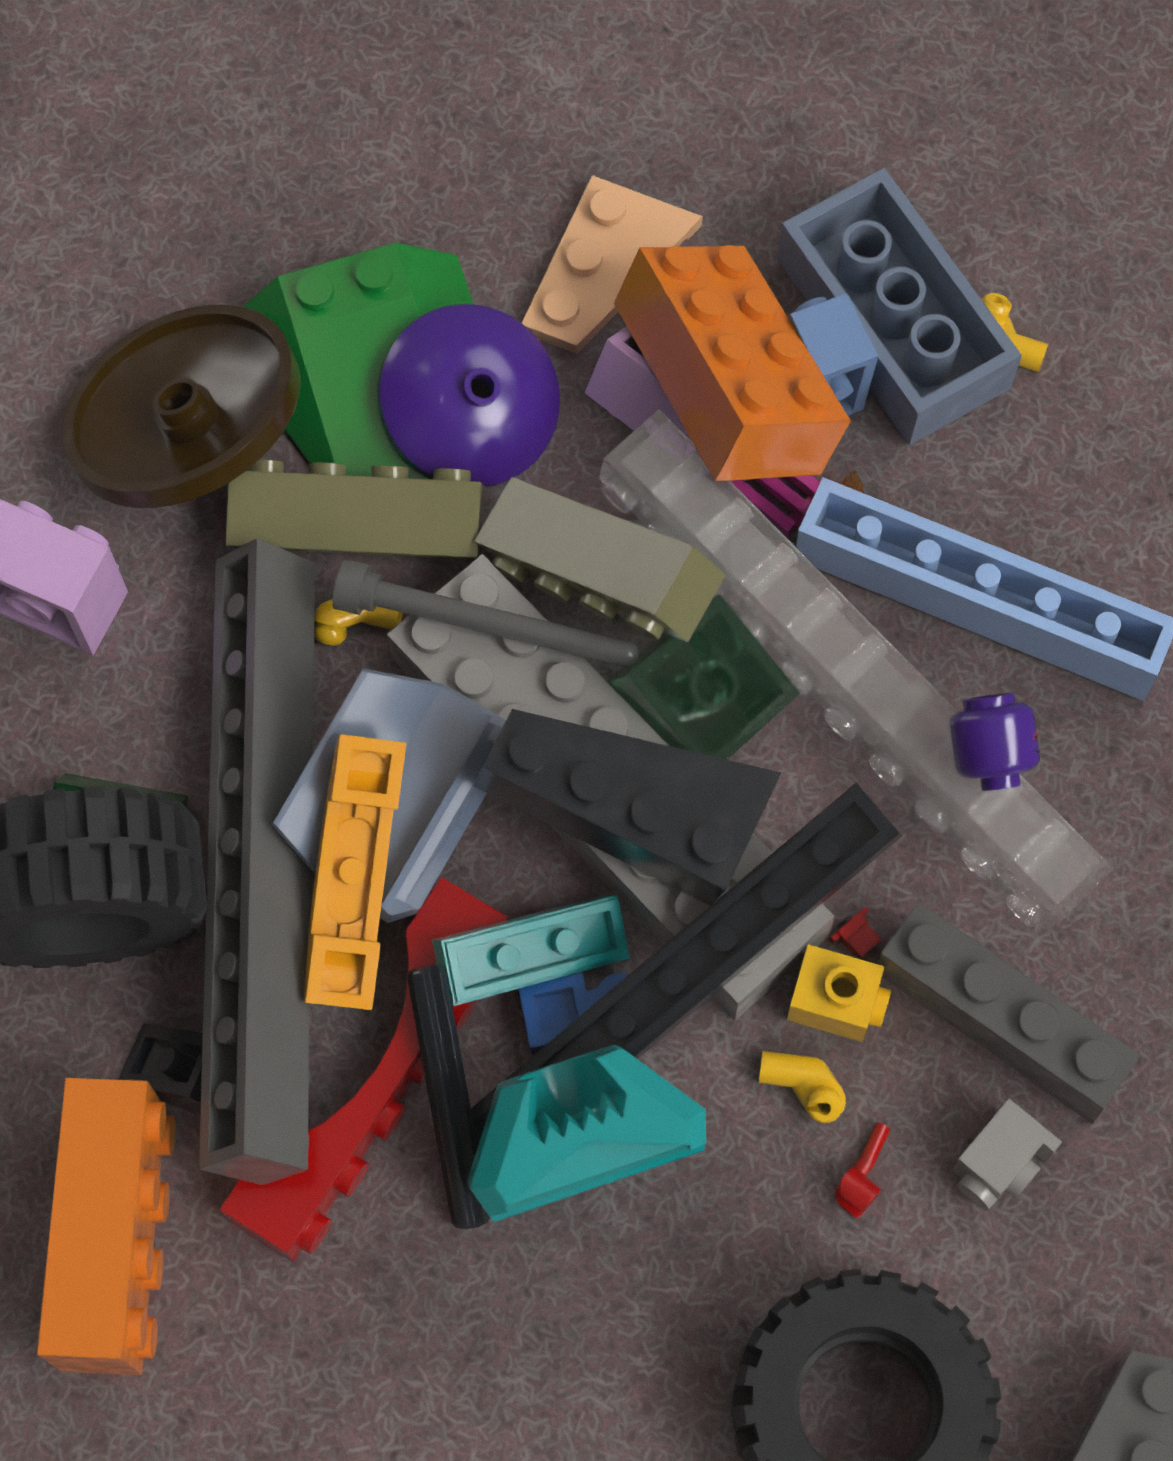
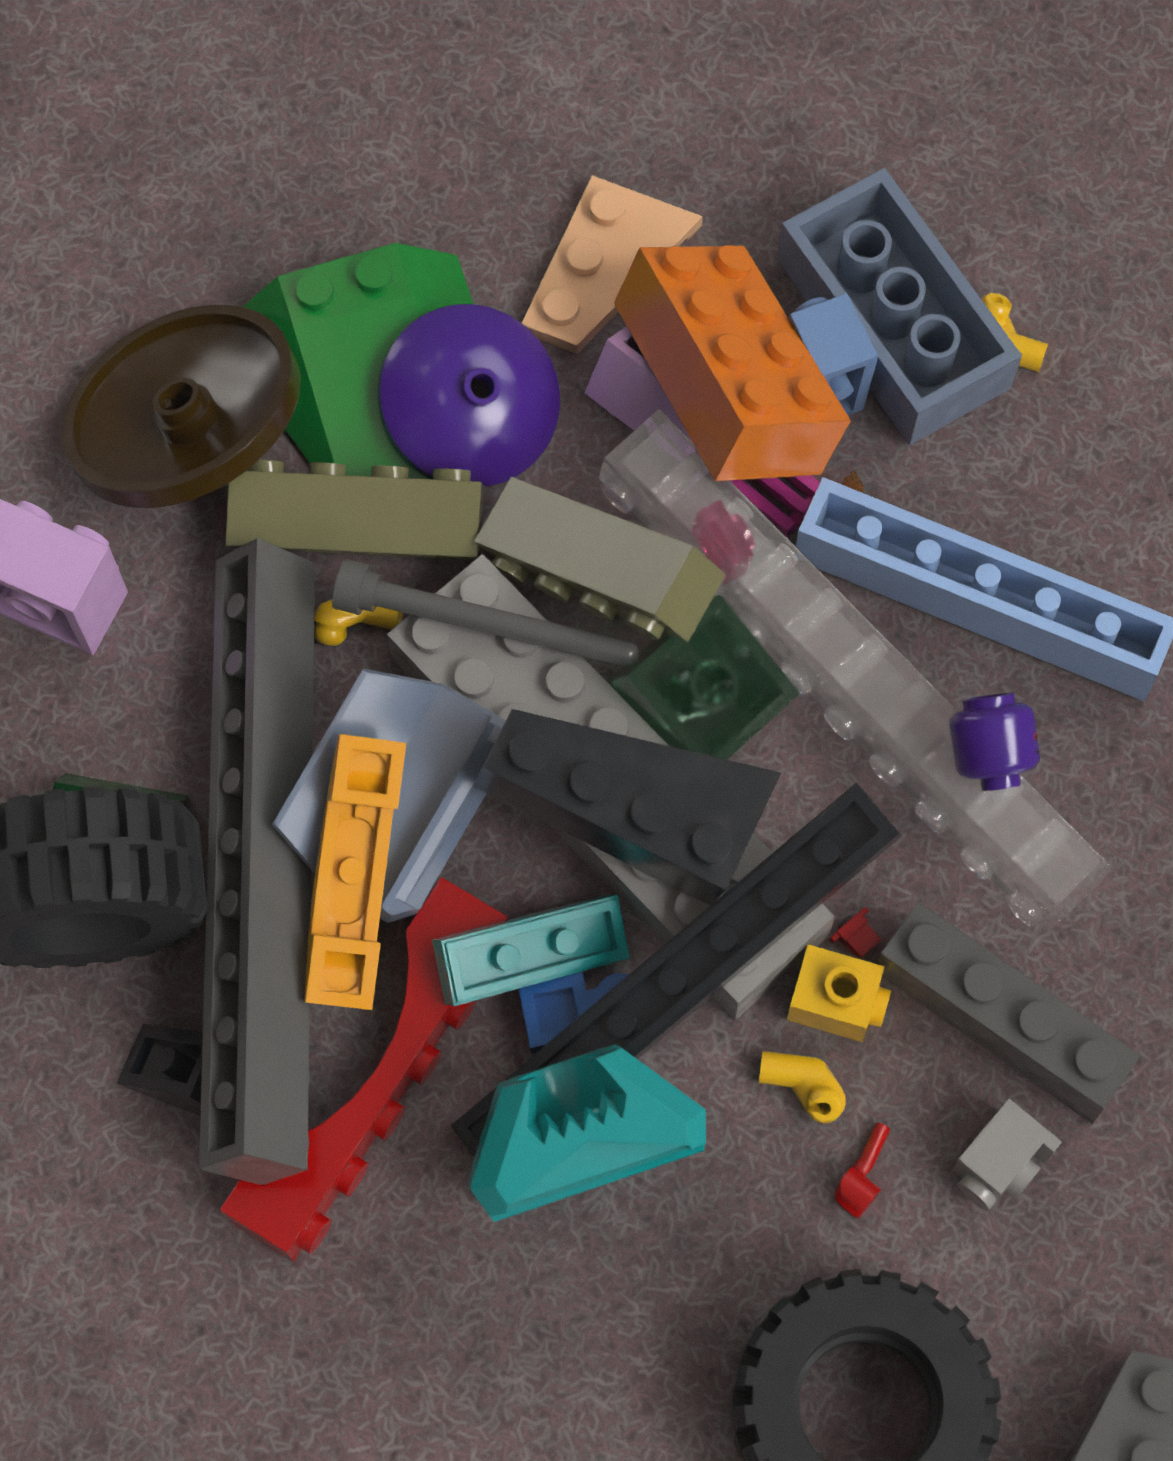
orange brick [37,1078,176,1375] -> none
black axle [407,964,490,1229] -> none
none -> clear pink plate [691,500,755,585]

